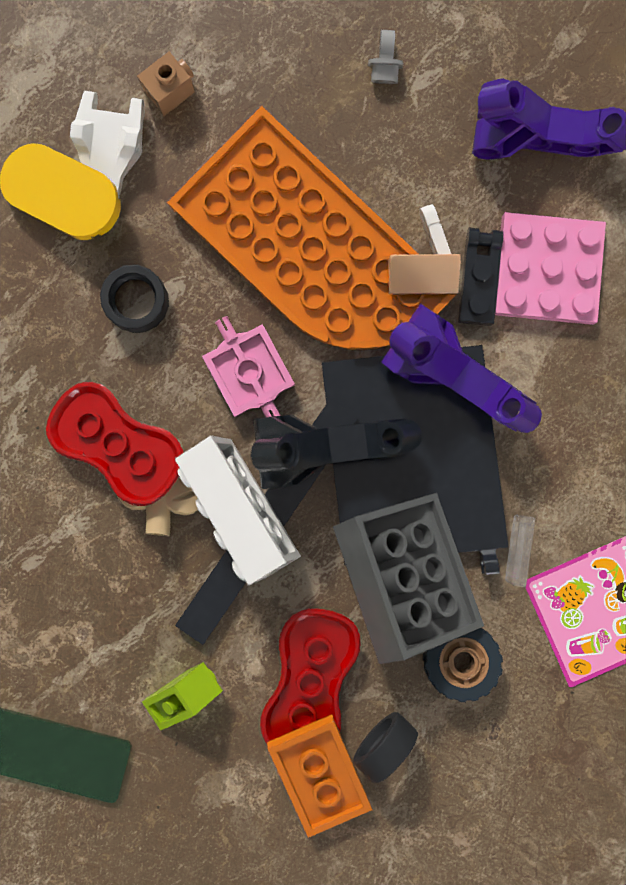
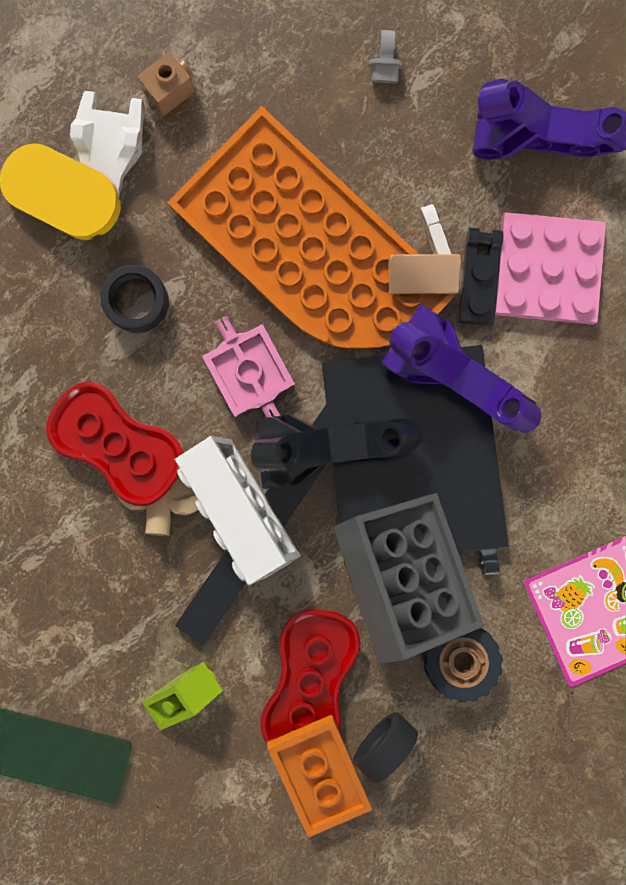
clear tile [505,514,535,587] -> none

